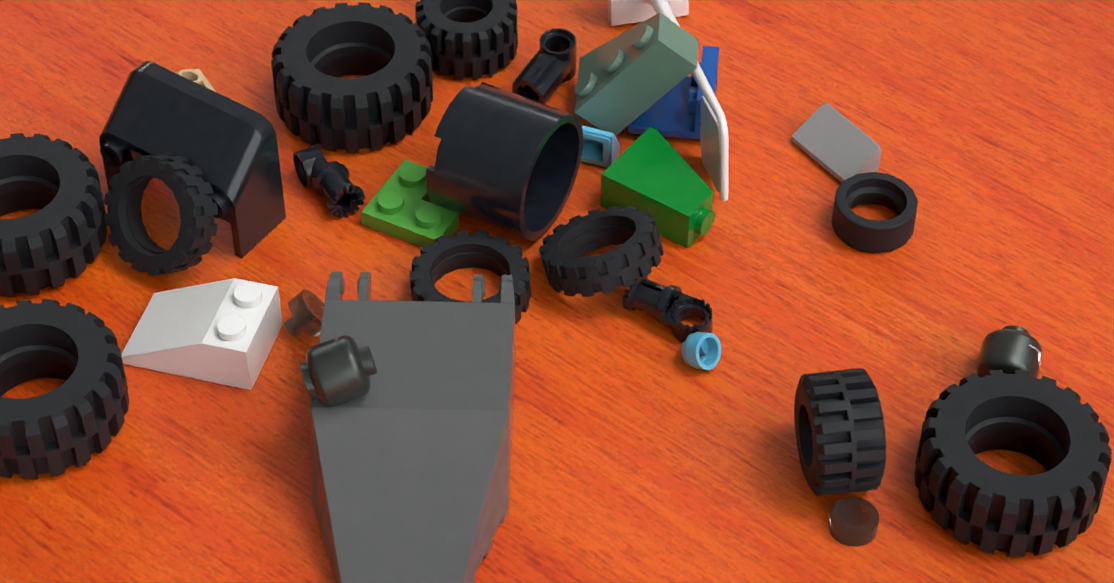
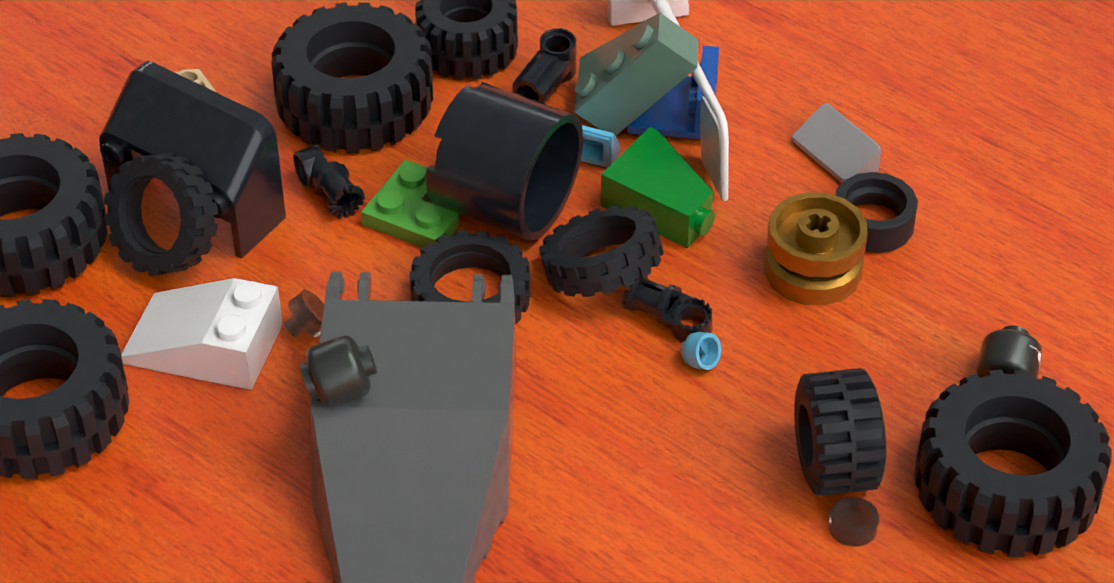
none -> pearl gold wheel [765,192,868,306]

